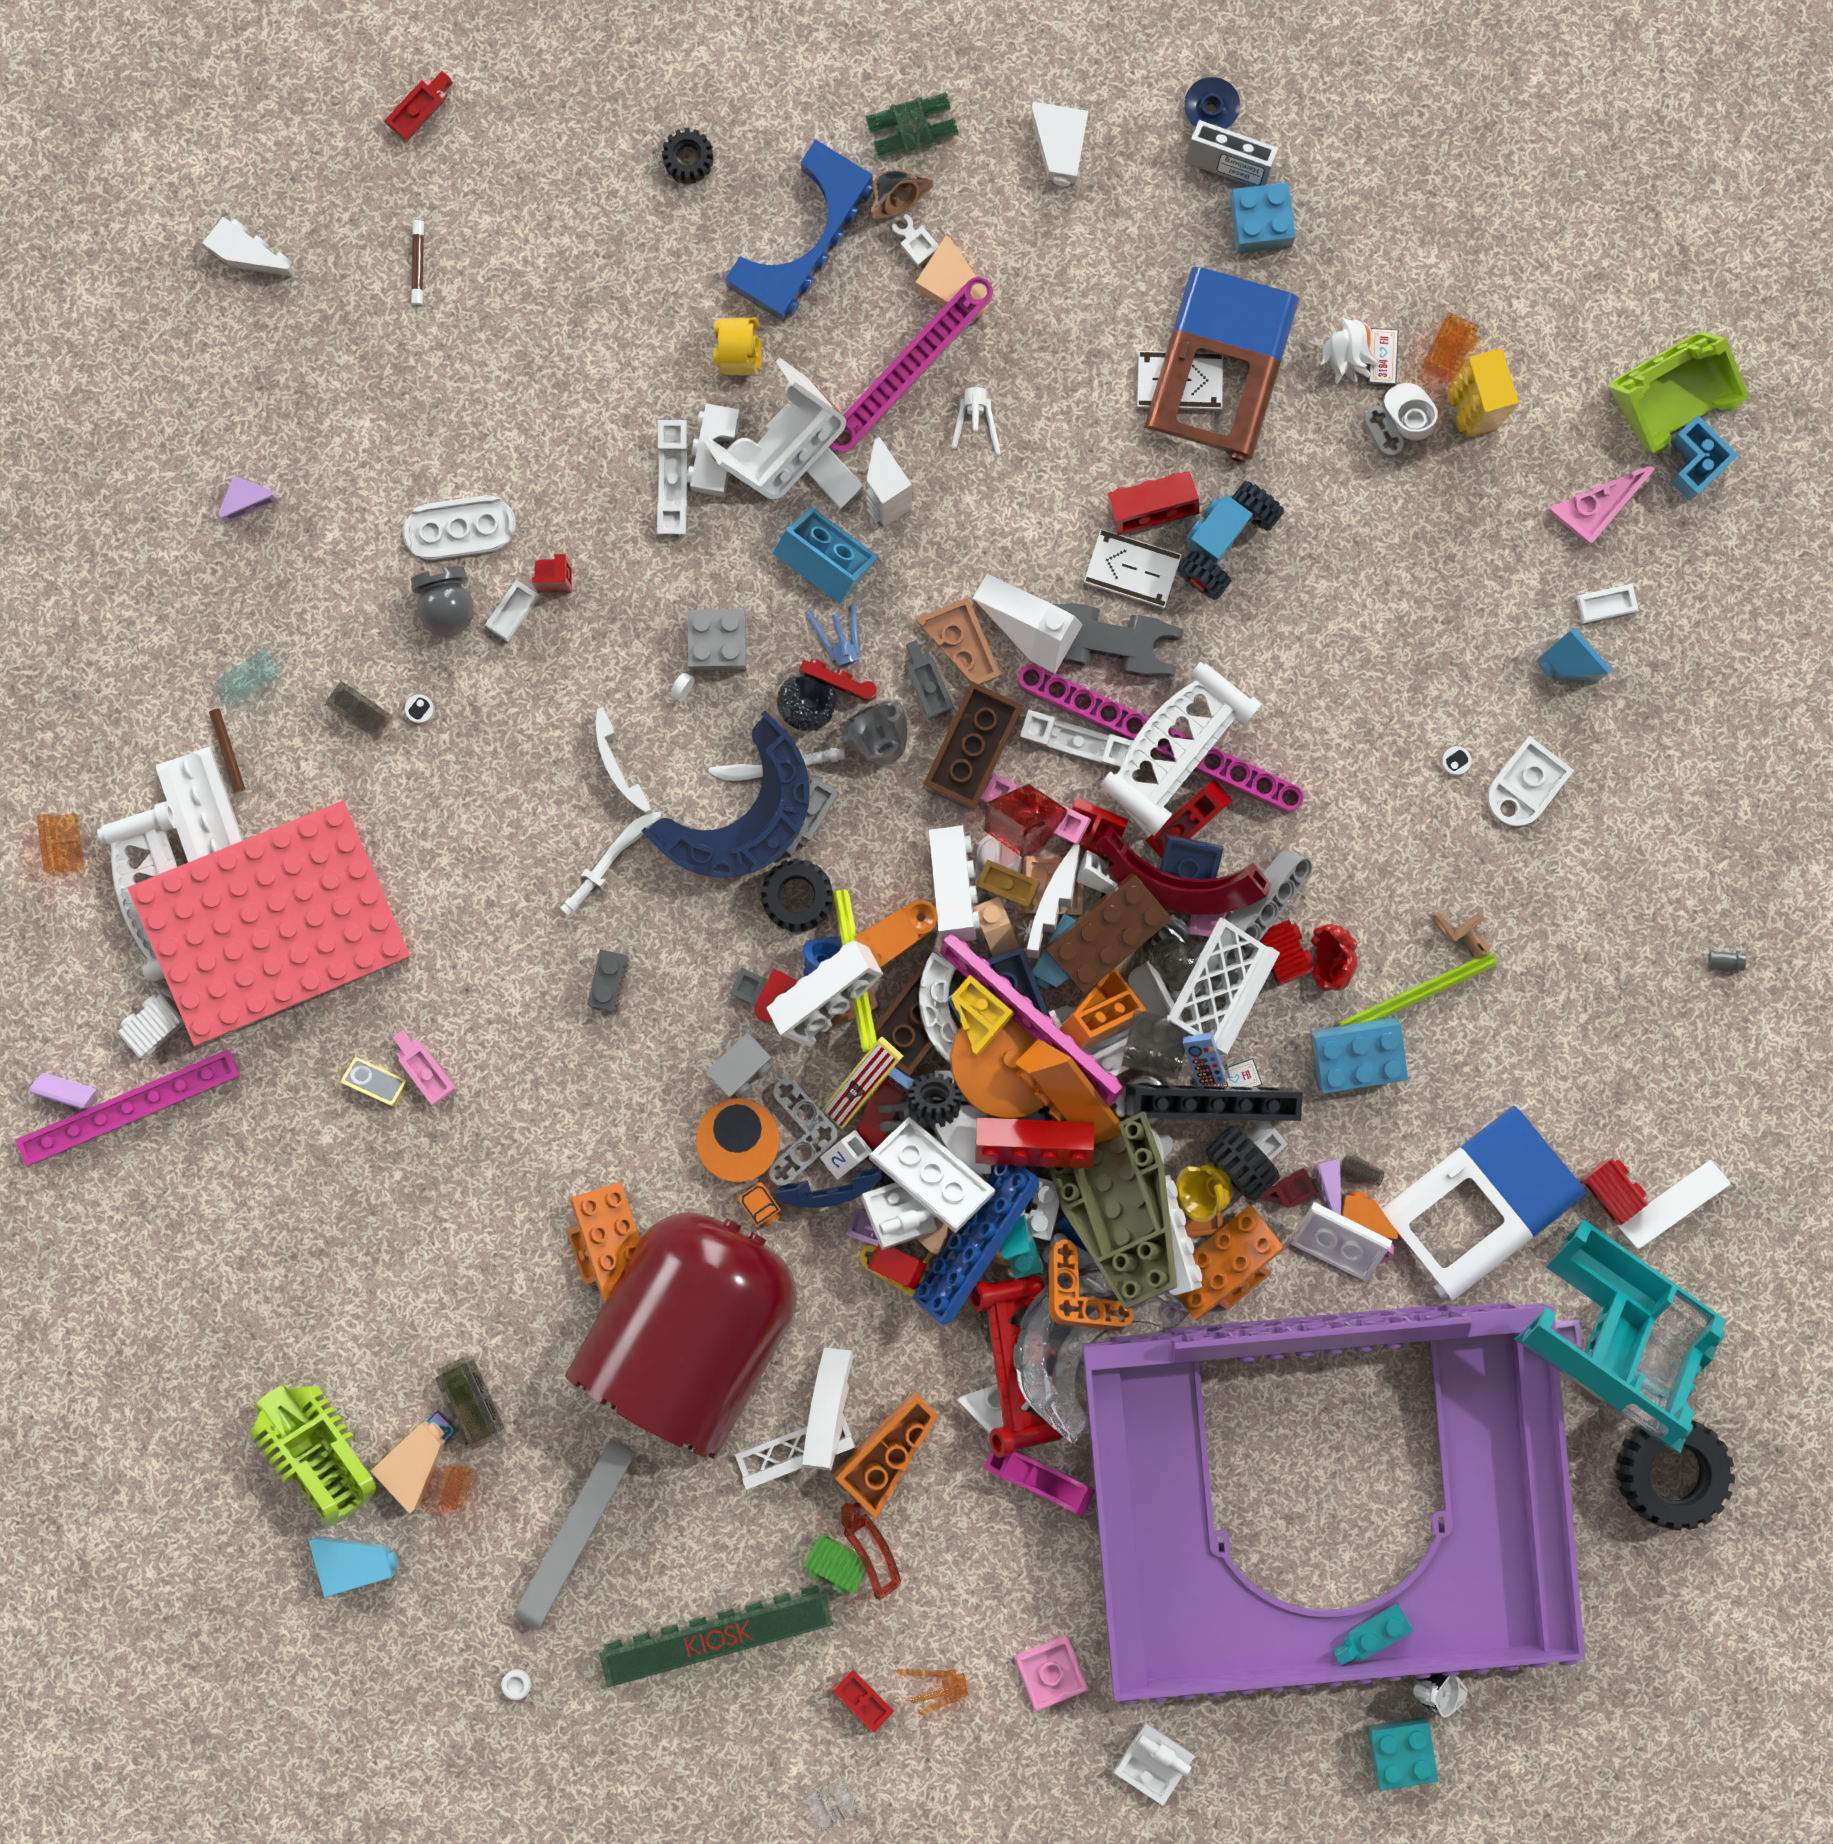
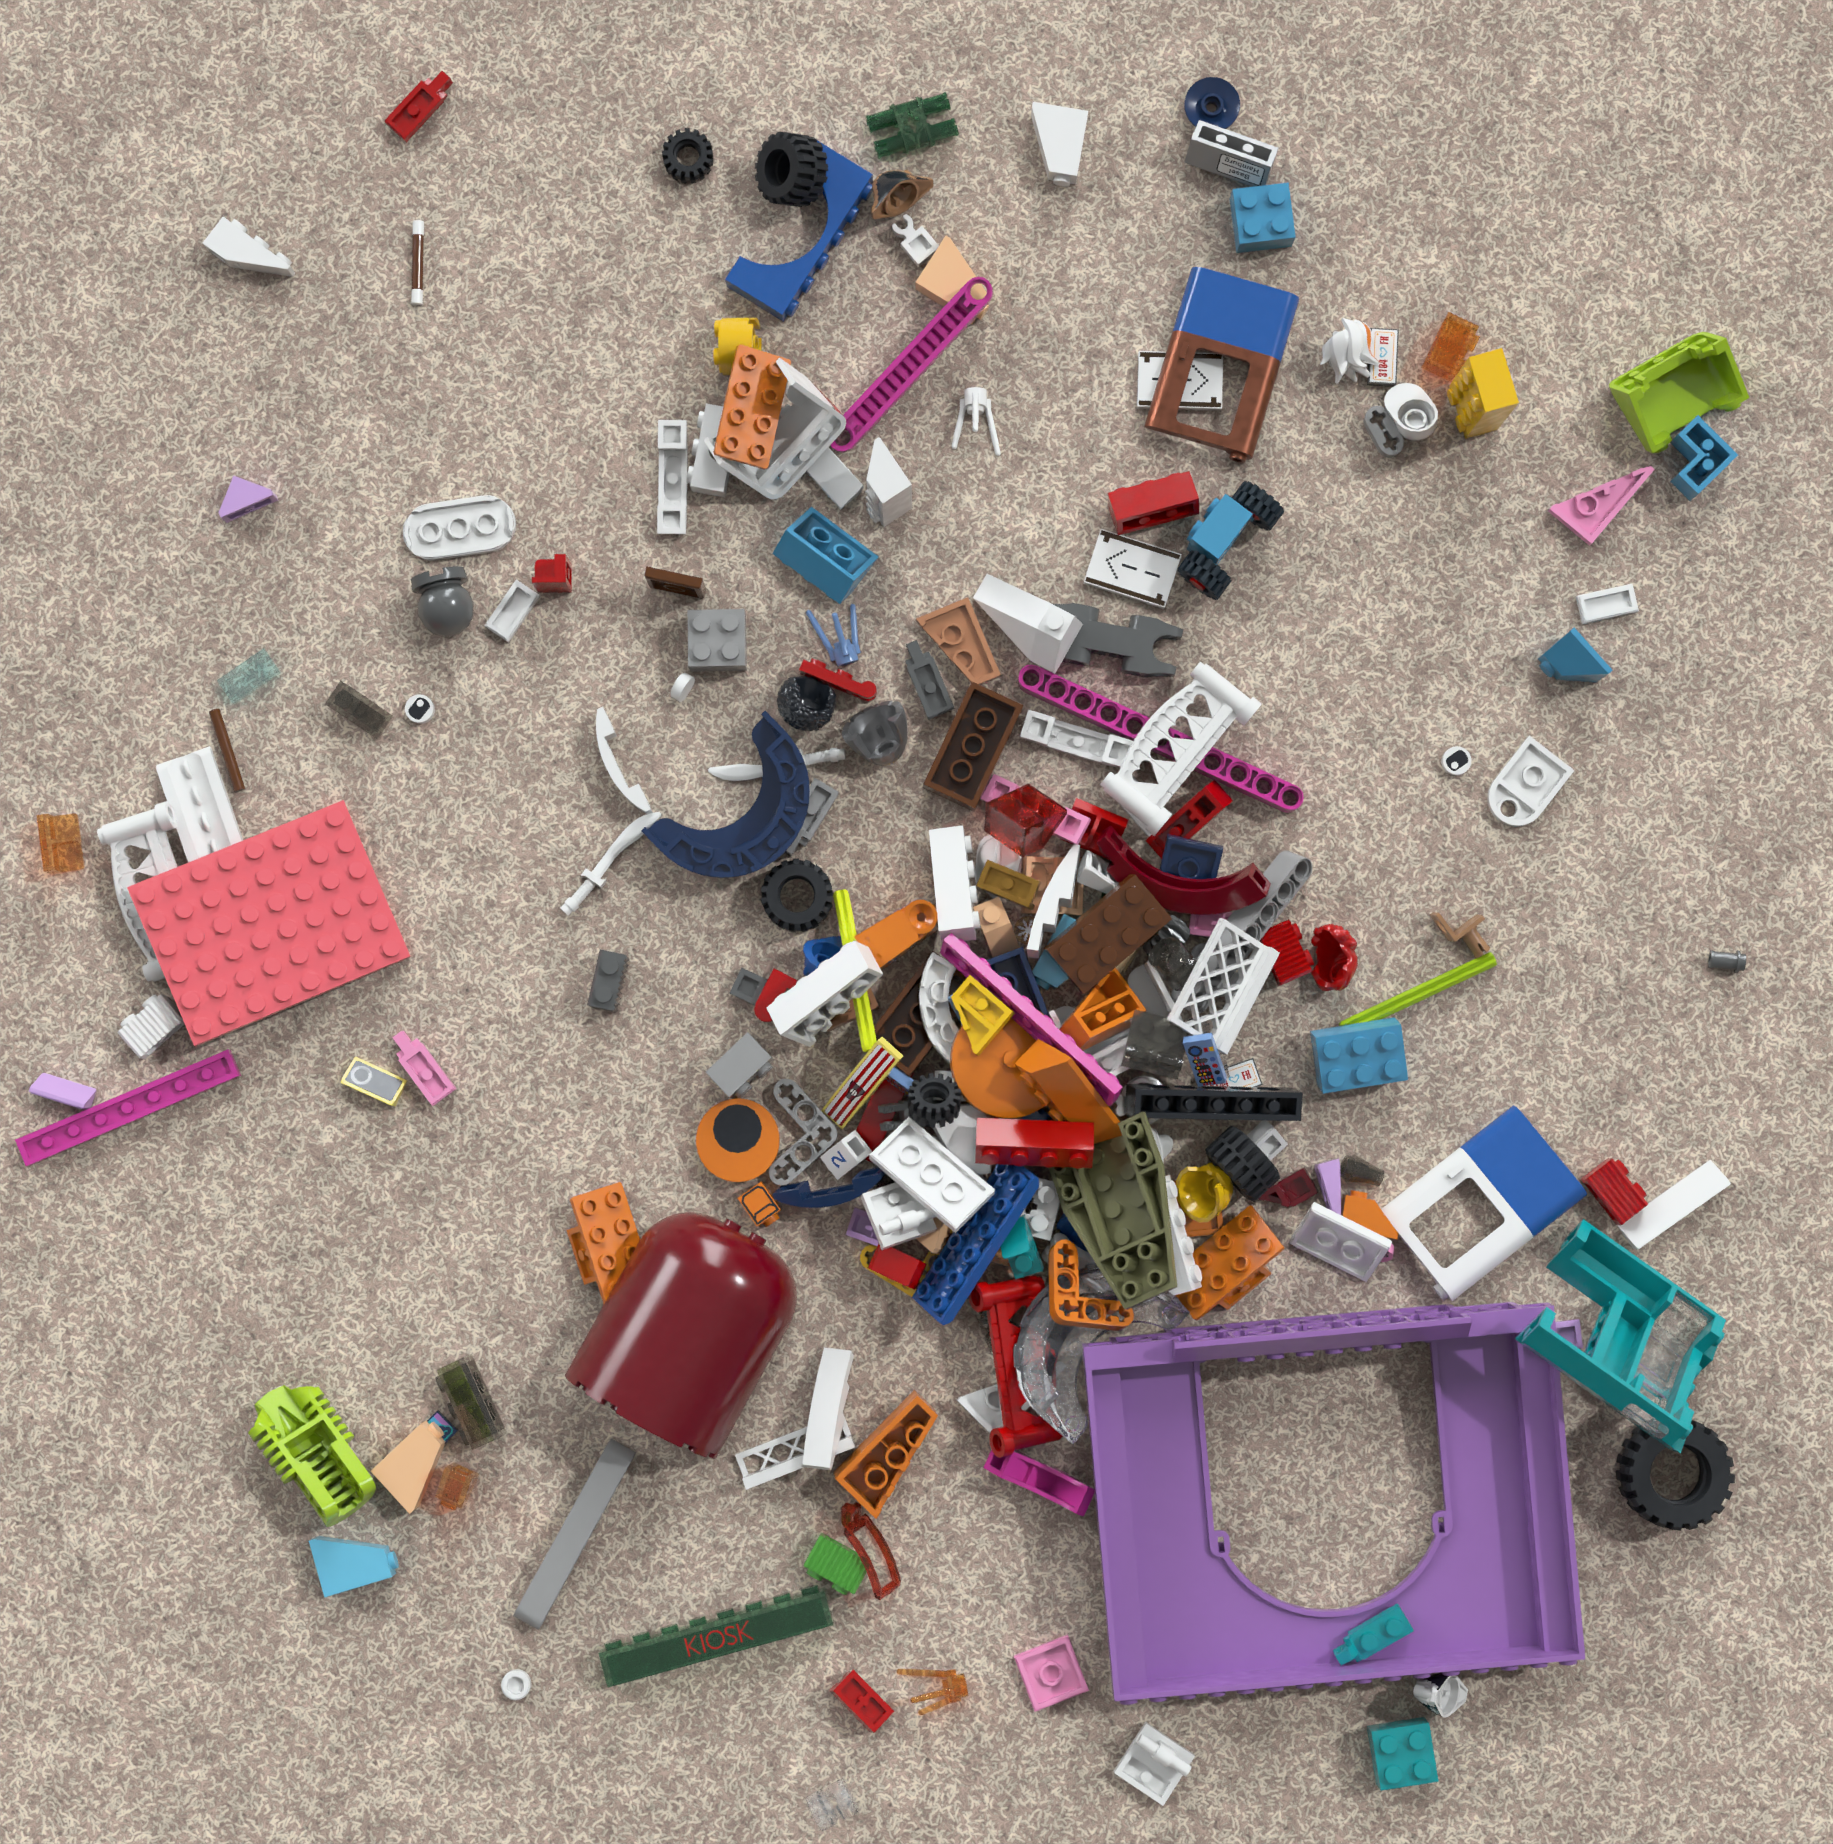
none -> reddish brown tile [644,566,706,599]
none -> orange bracket [713,344,791,470]
none -> black tyre [755,132,828,207]

